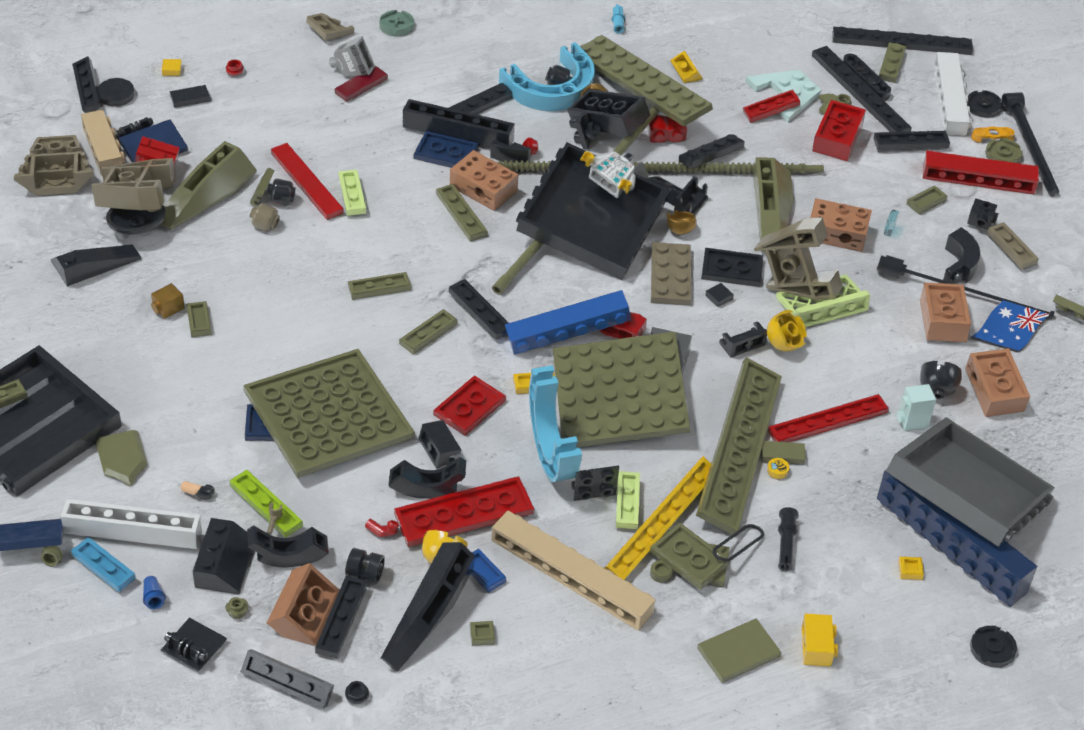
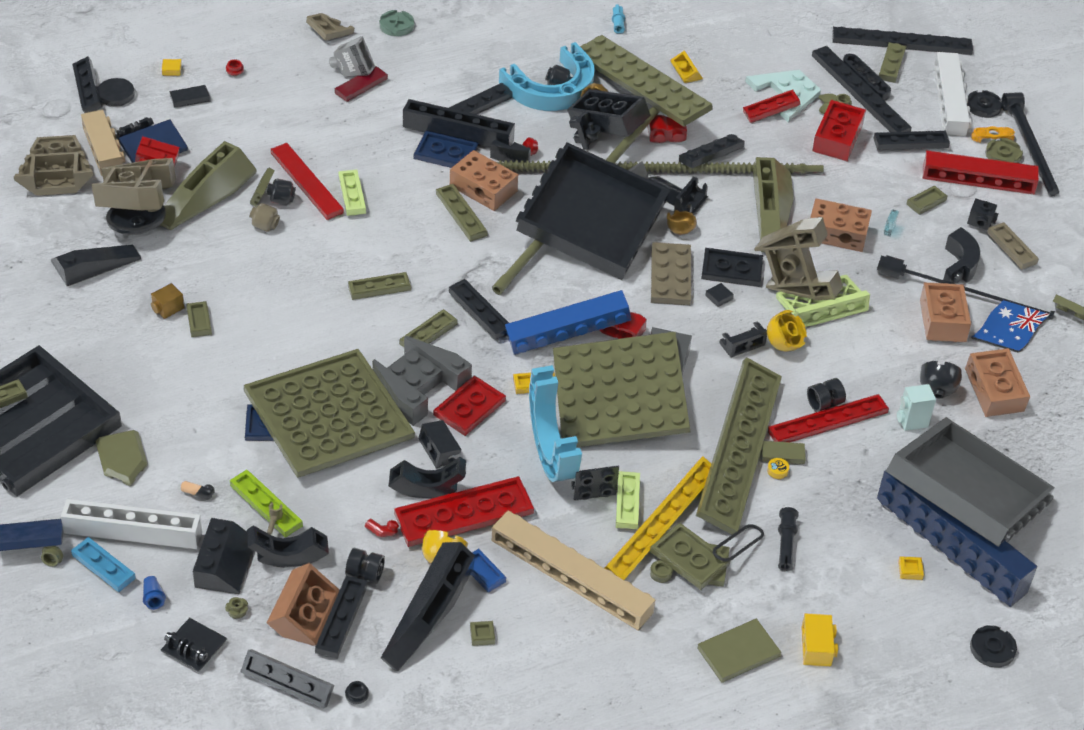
torso [580,151,636,198] -> none
none -> dark grey wedge [372,336,472,426]
none -> black wheel [807,378,846,412]

